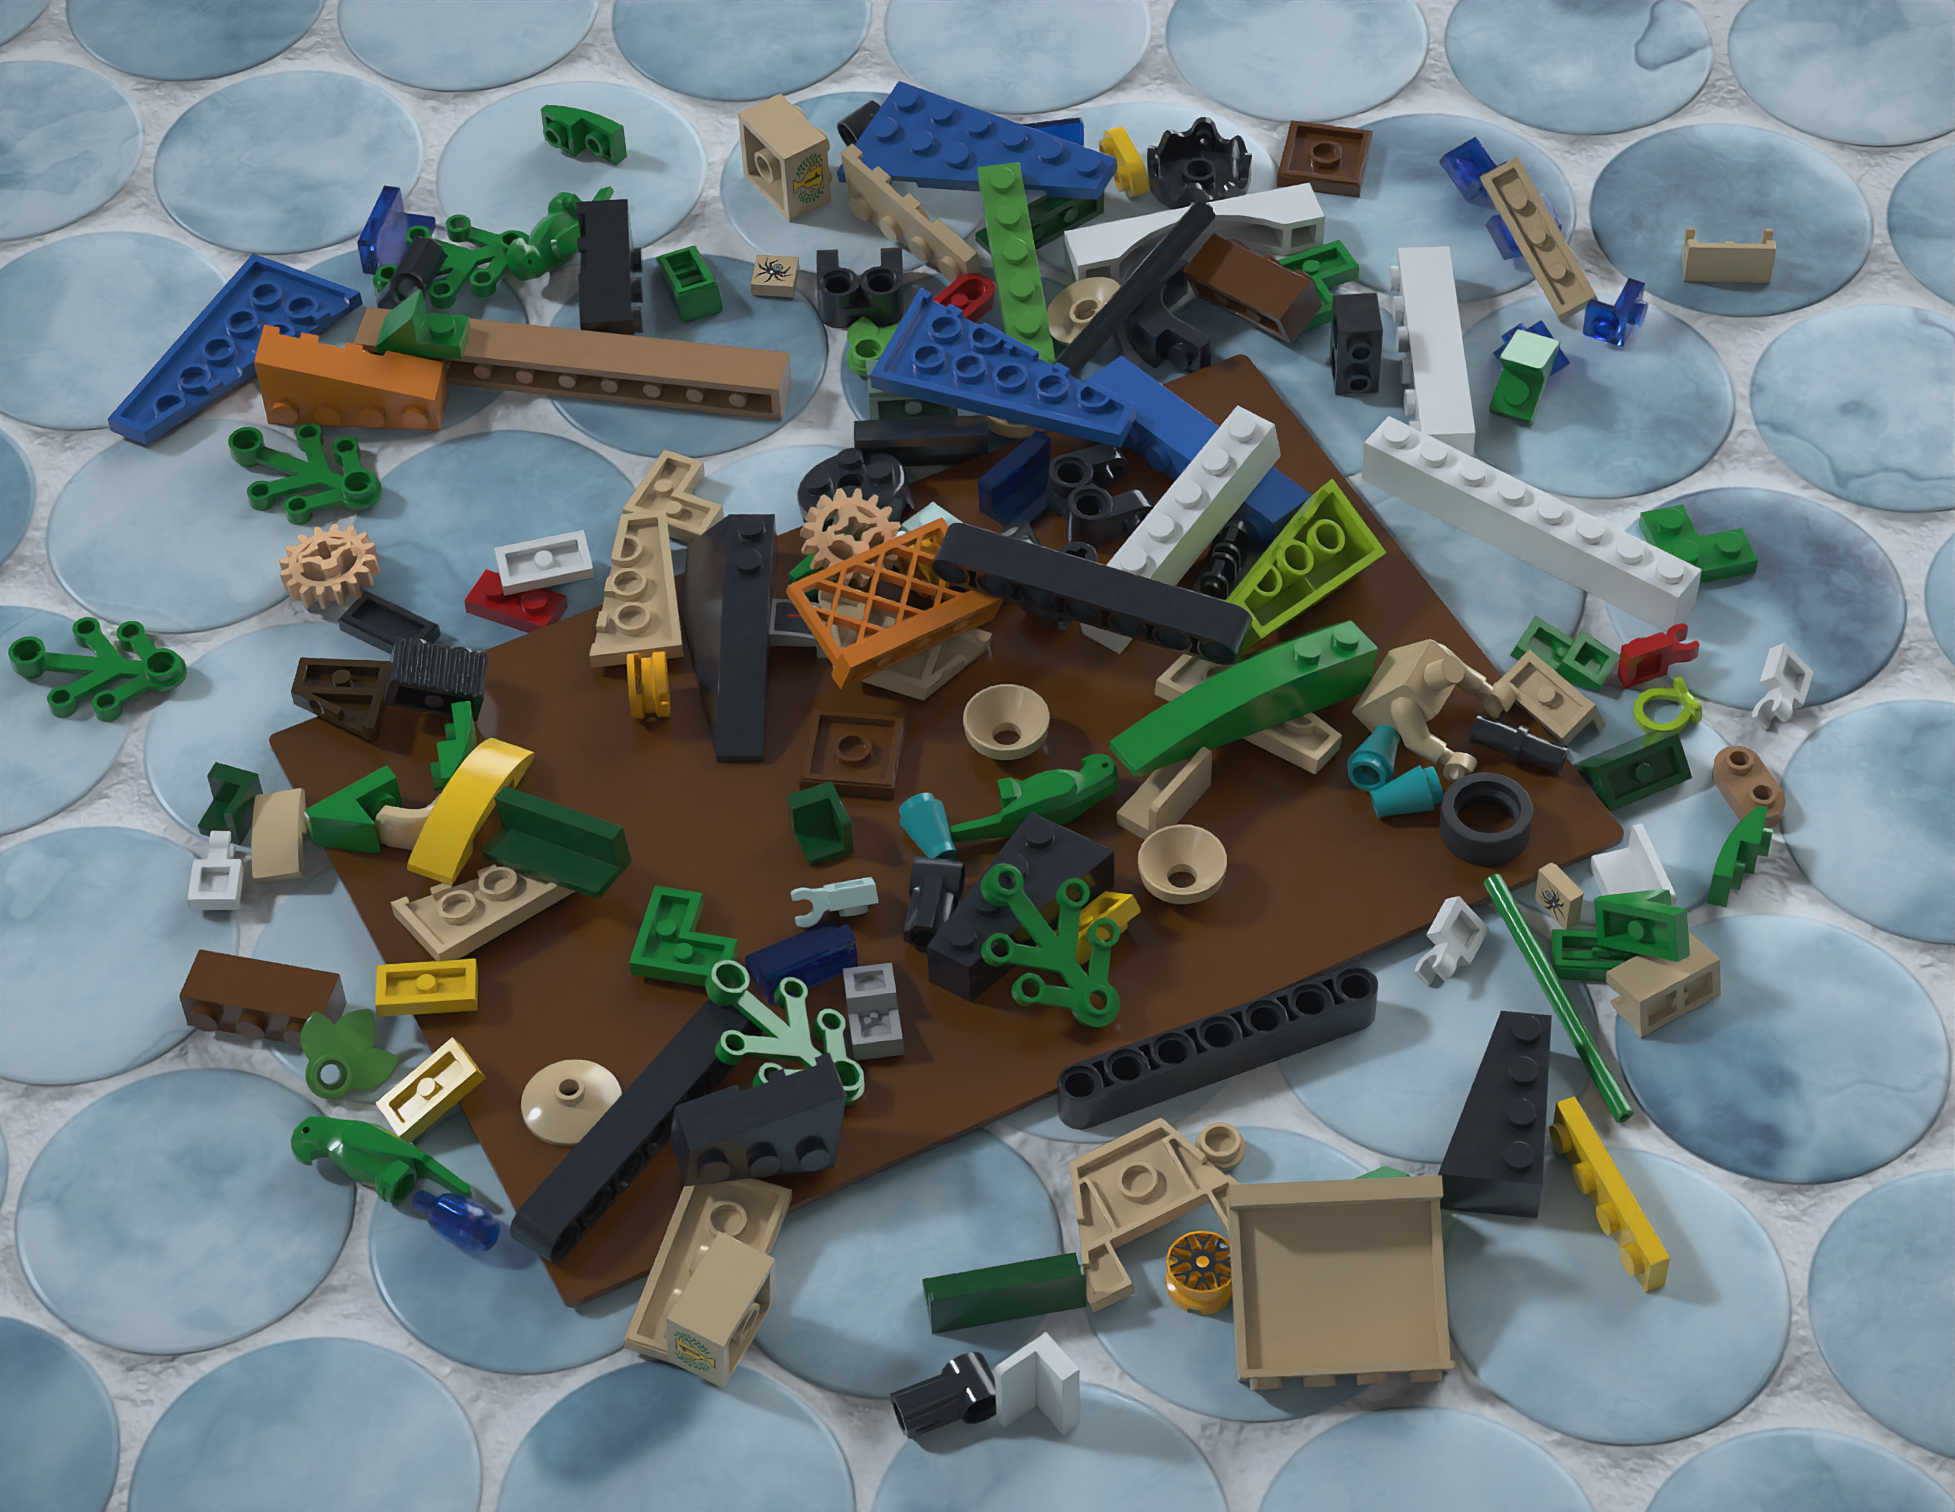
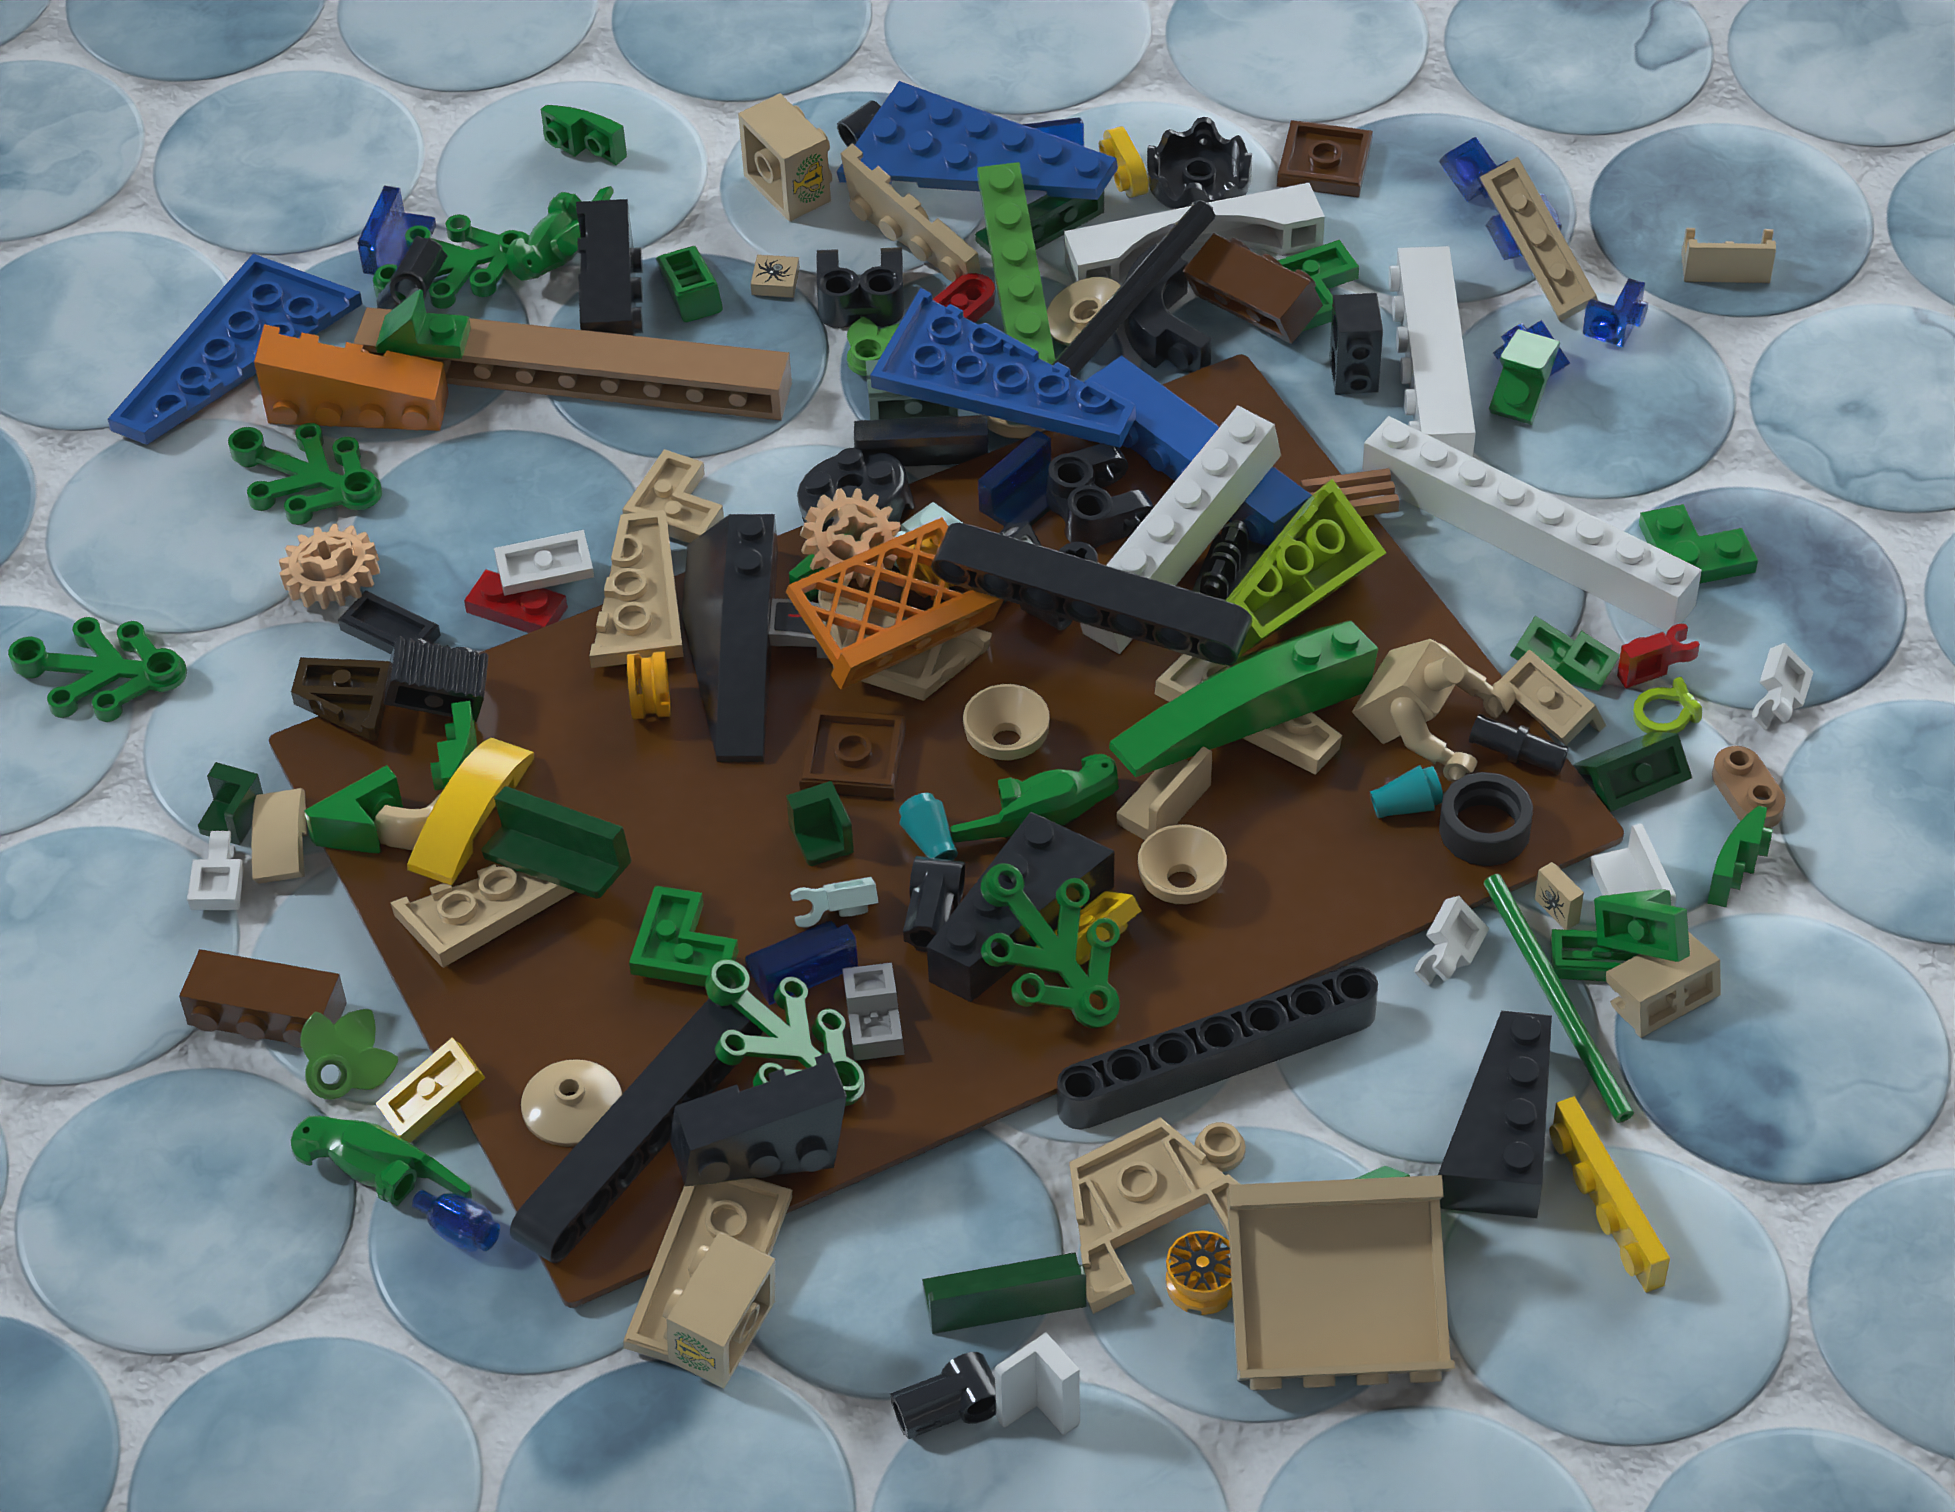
yellow plate [375,959,478,1017] -> none
teal cone [1347,725,1400,792] -> none
none -> nougat tile [1301,468,1399,517]

